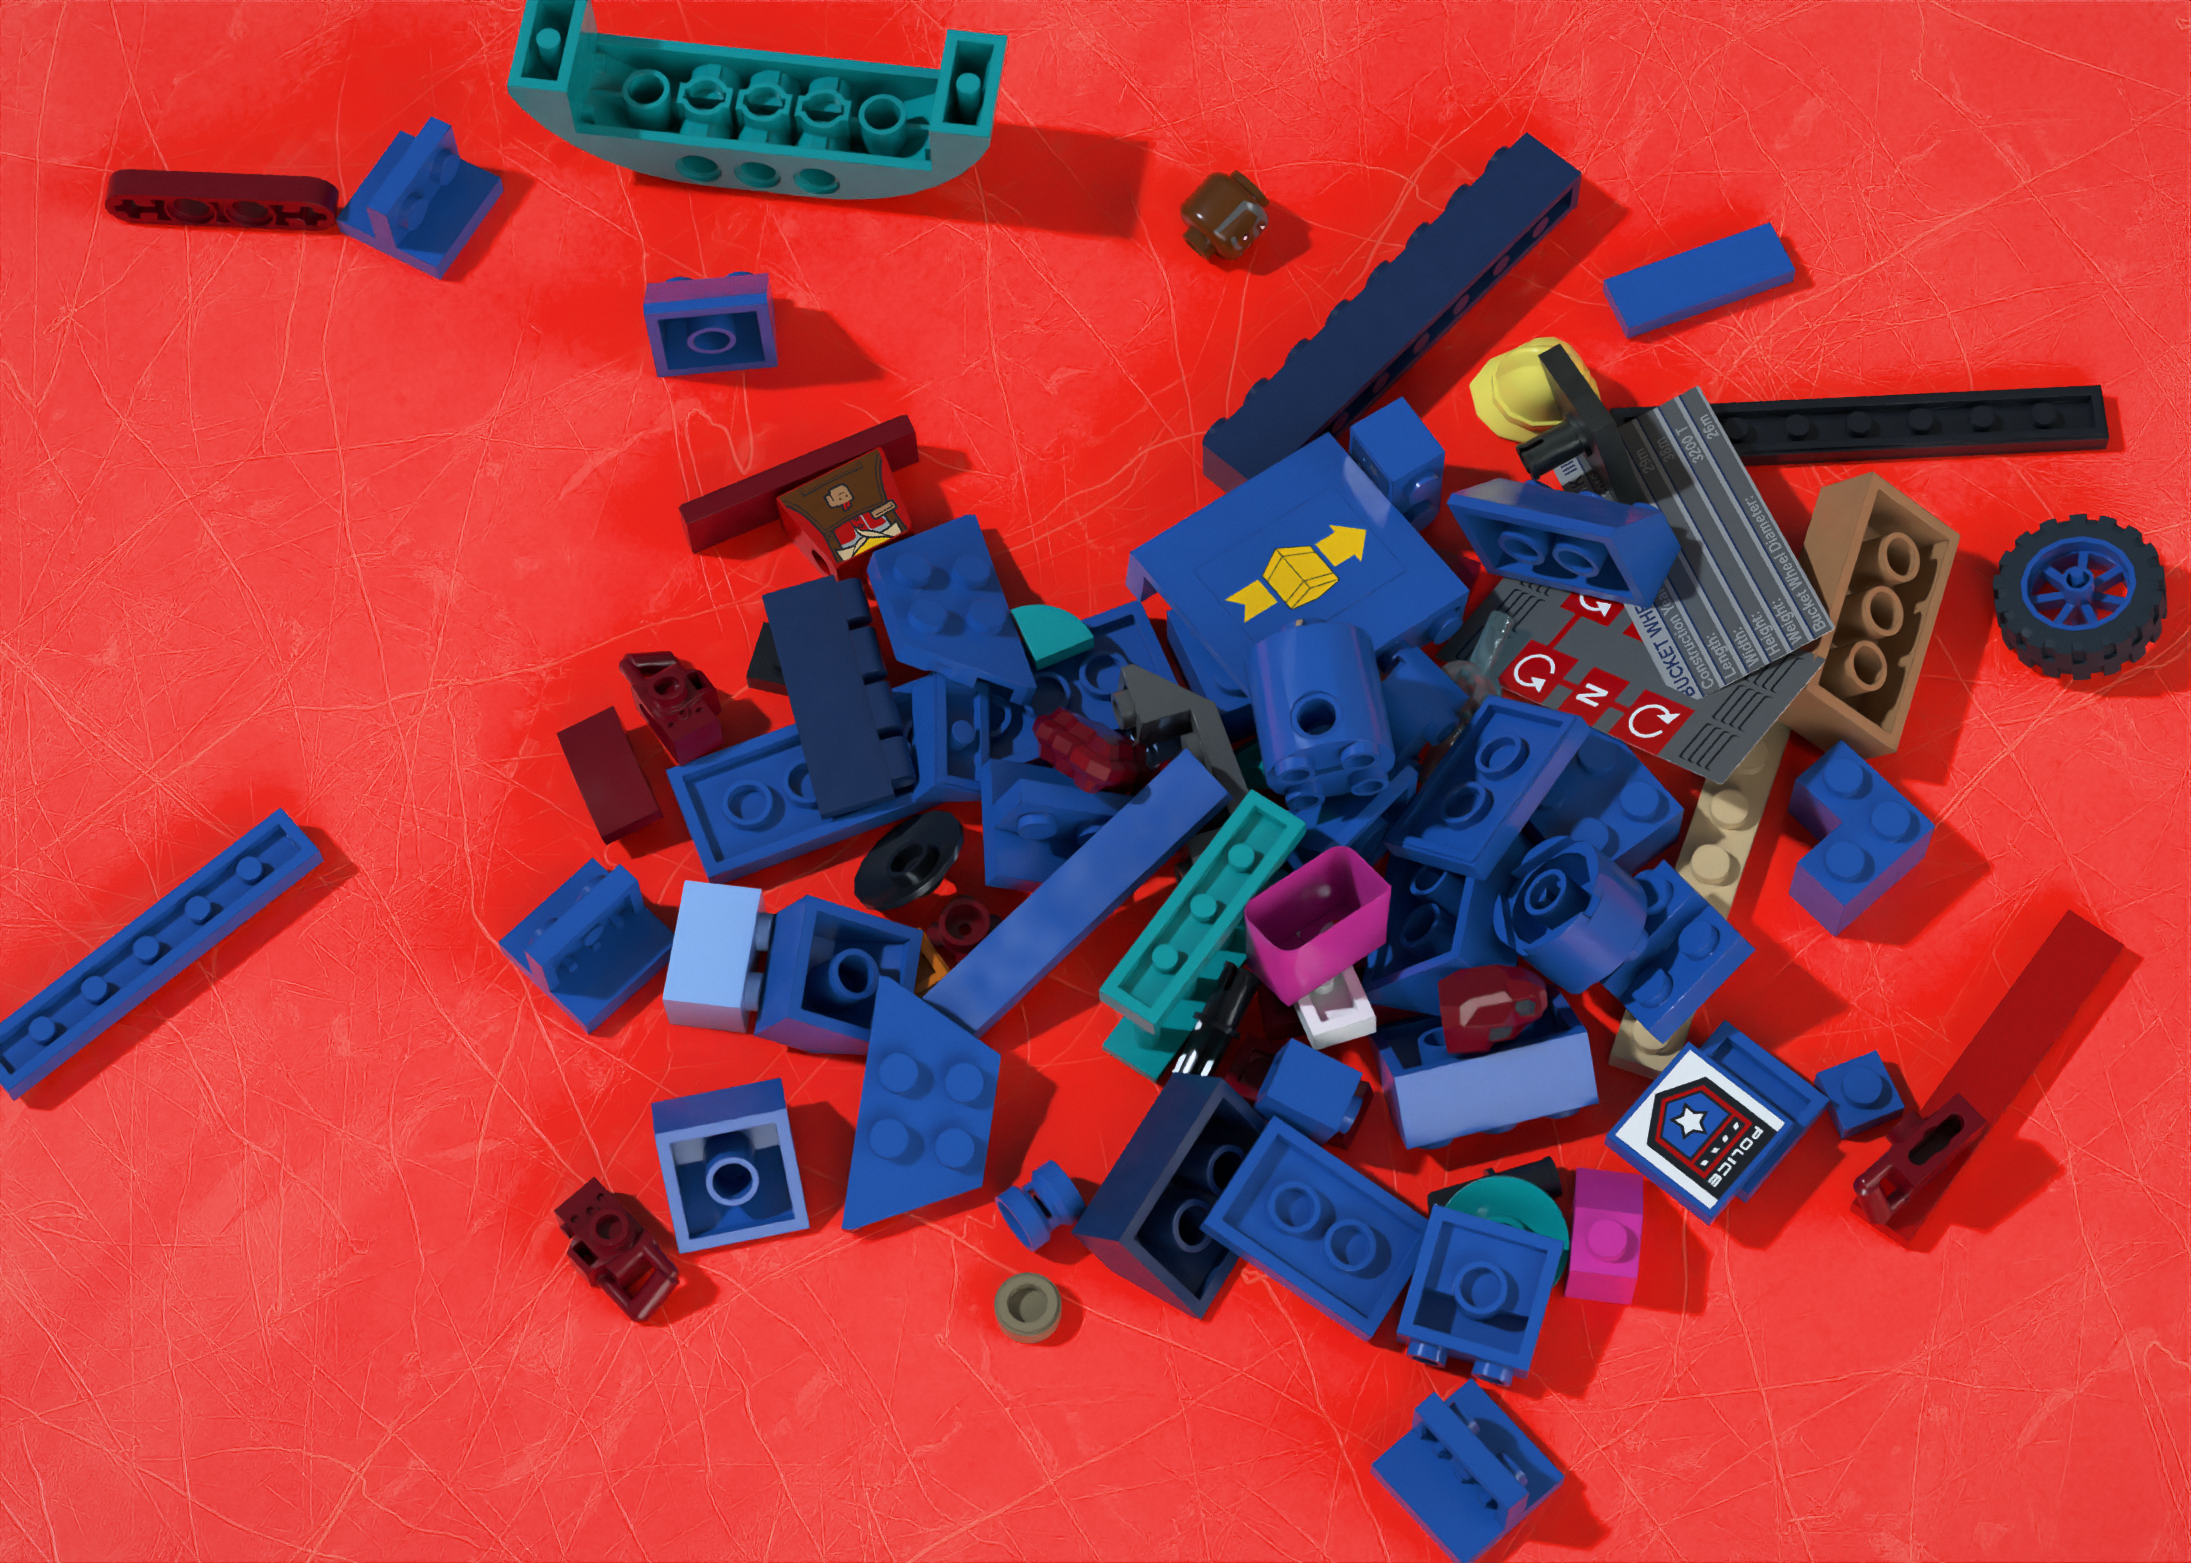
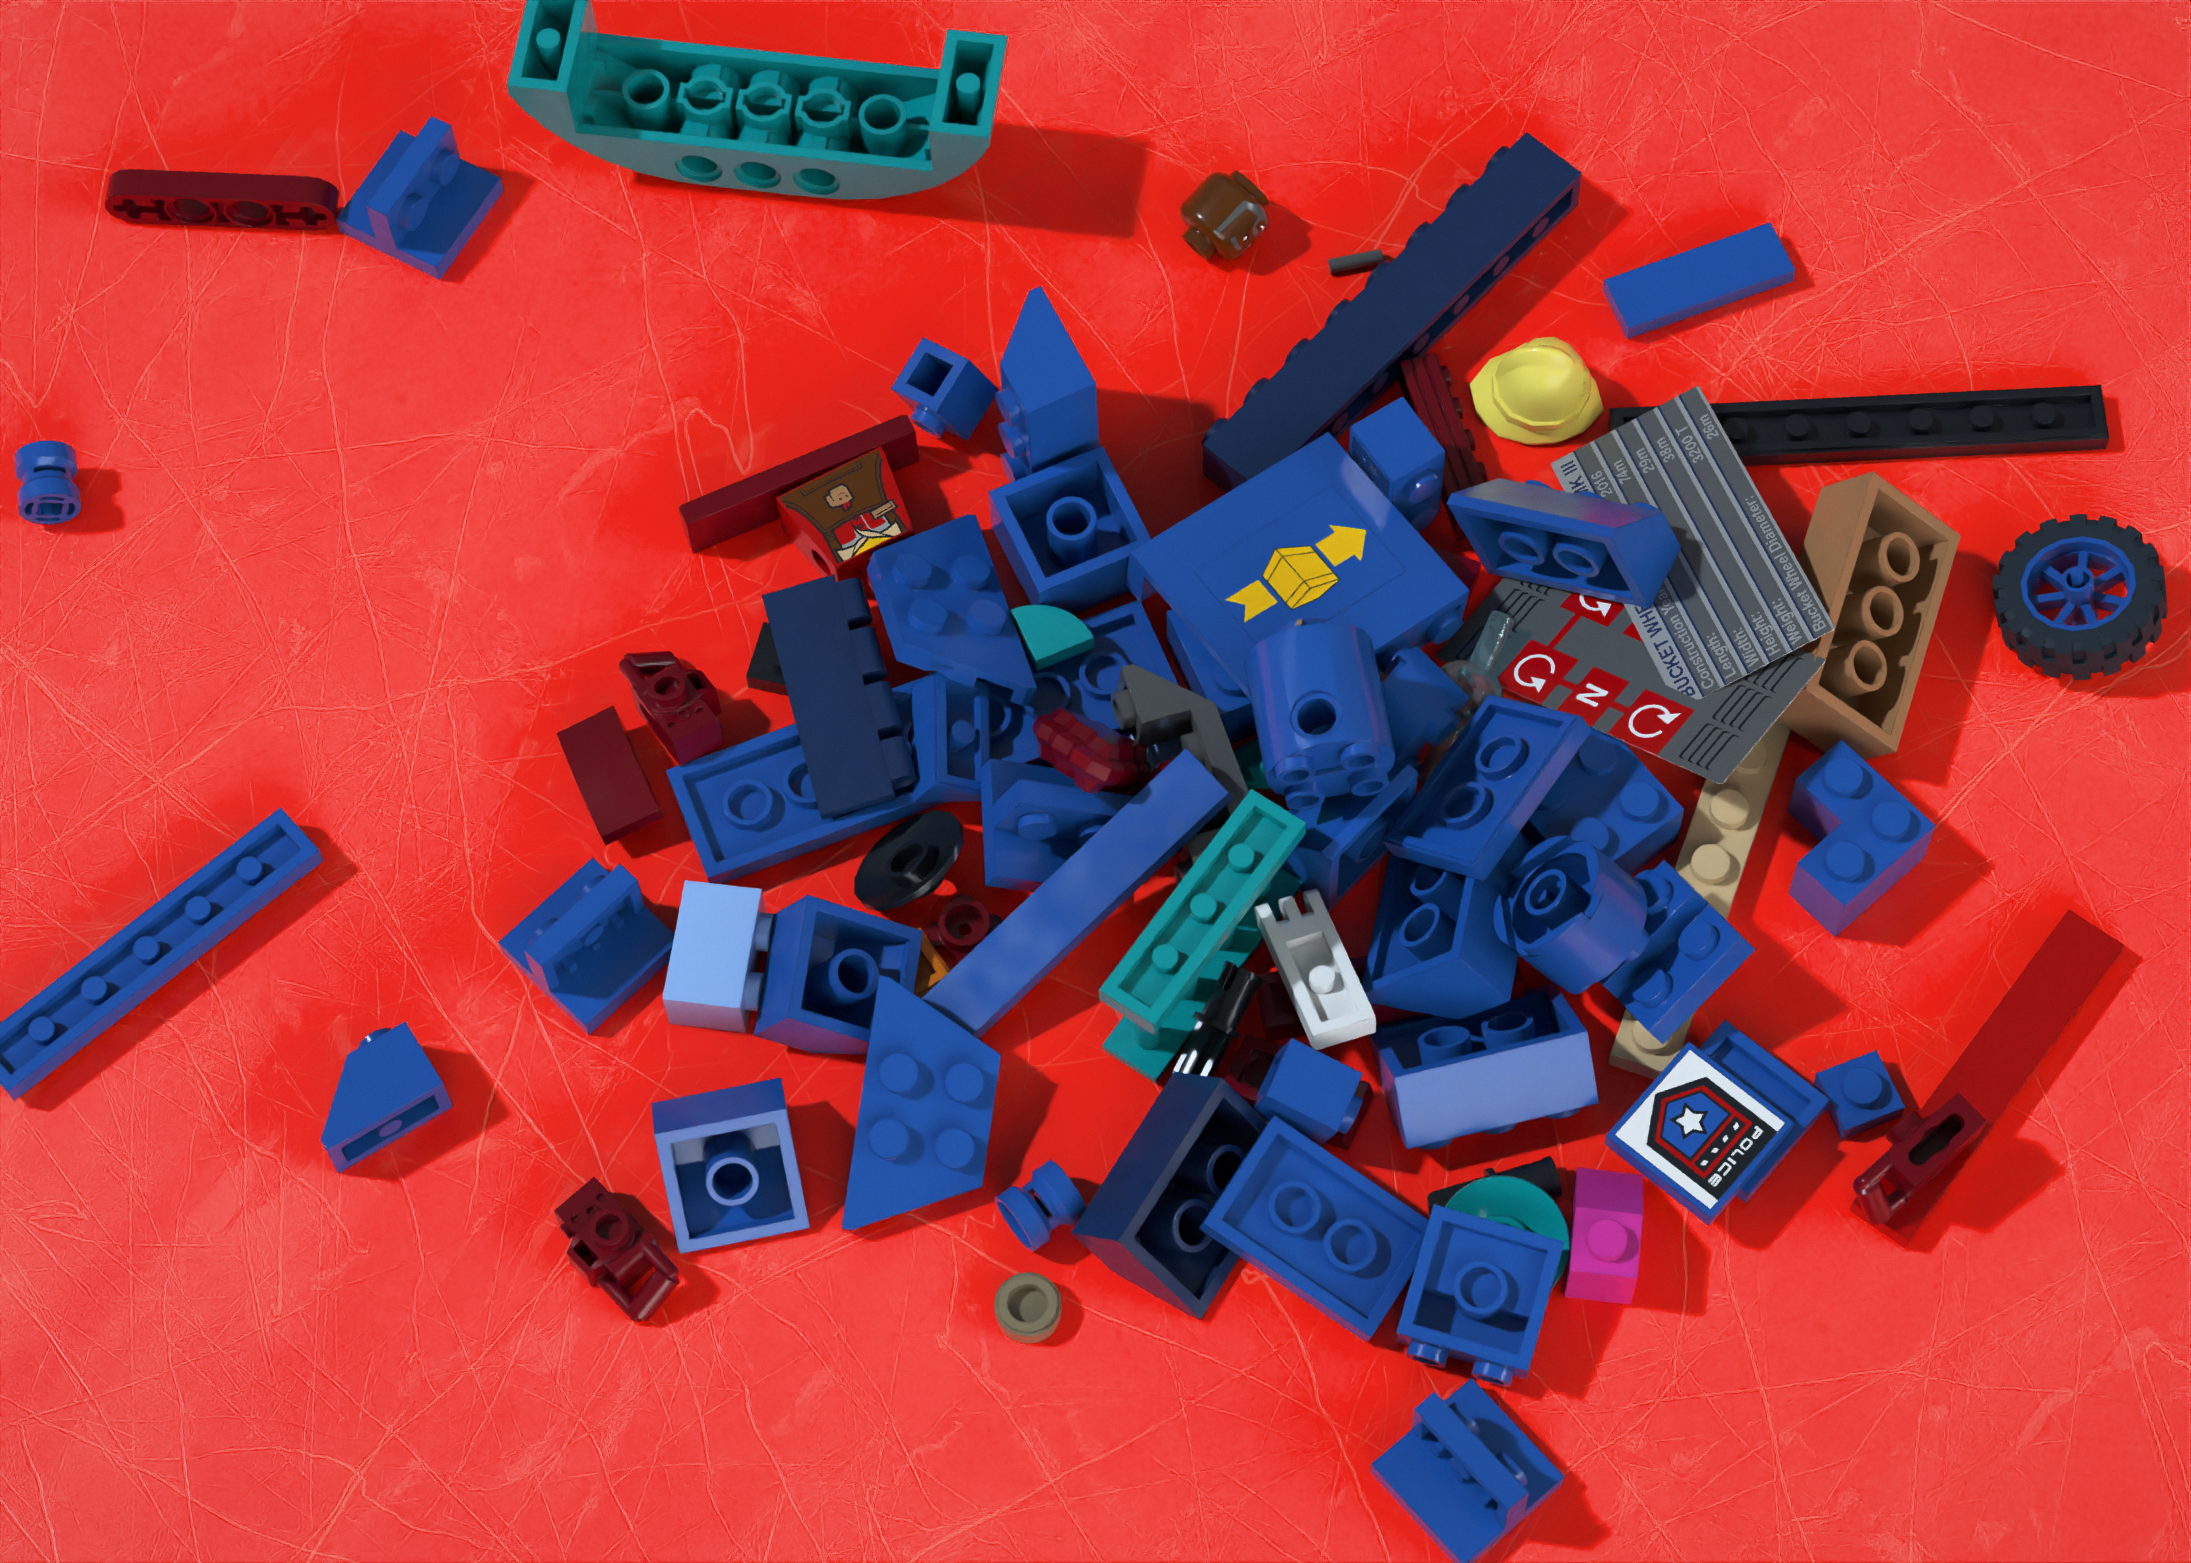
blue slope [643,271,778,377] -> none
dark pink piece [1244,846,1391,1007] -> none
dark red rock [1438,964,1548,1055] -> none
pearl dark grey tile [1515,343,1643,505] -> none
none -> blue wheel [14,440,81,525]
none -> blue slope [321,1022,453,1173]
none -> blue brick [891,337,999,441]
none -> blue brick [989,446,1151,615]
none -> blue slope [995,286,1099,483]
none -> dark grey piece [1327,249,1384,274]
none -> dark red piece [1398,353,1488,542]

